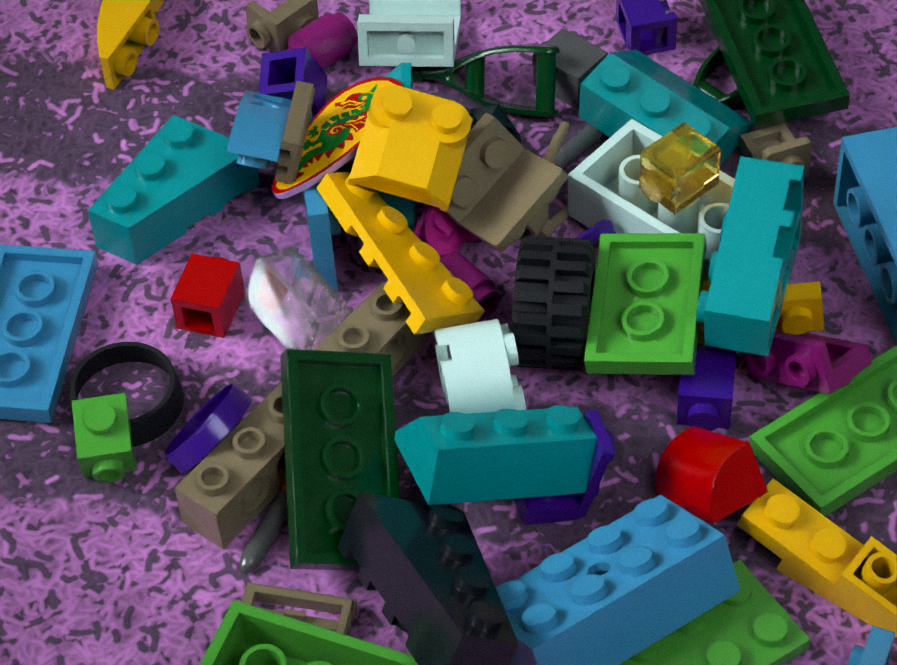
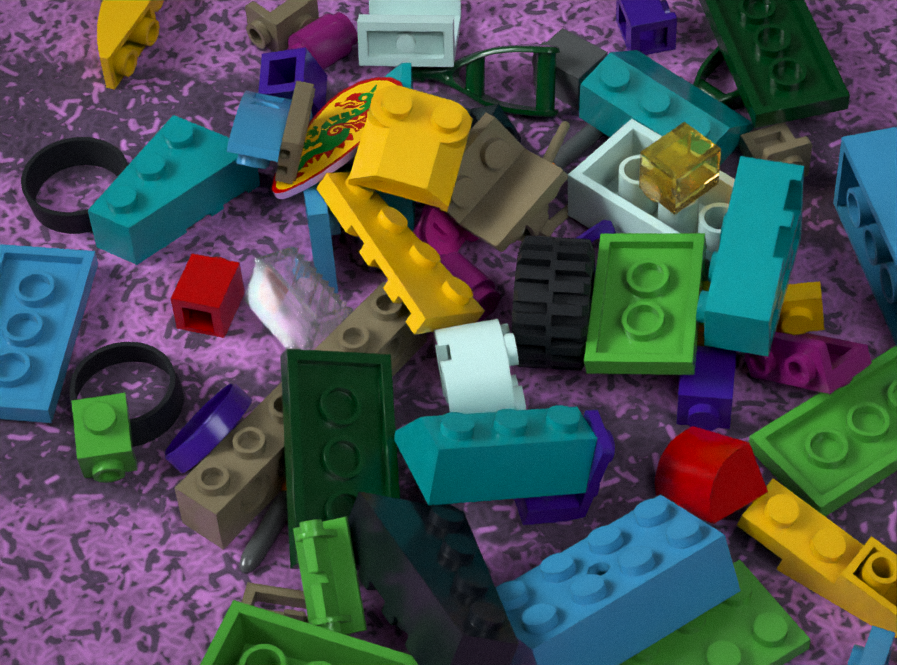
none -> black tyre [21,137,128,234]
none -> bright green hinge [293,517,367,635]

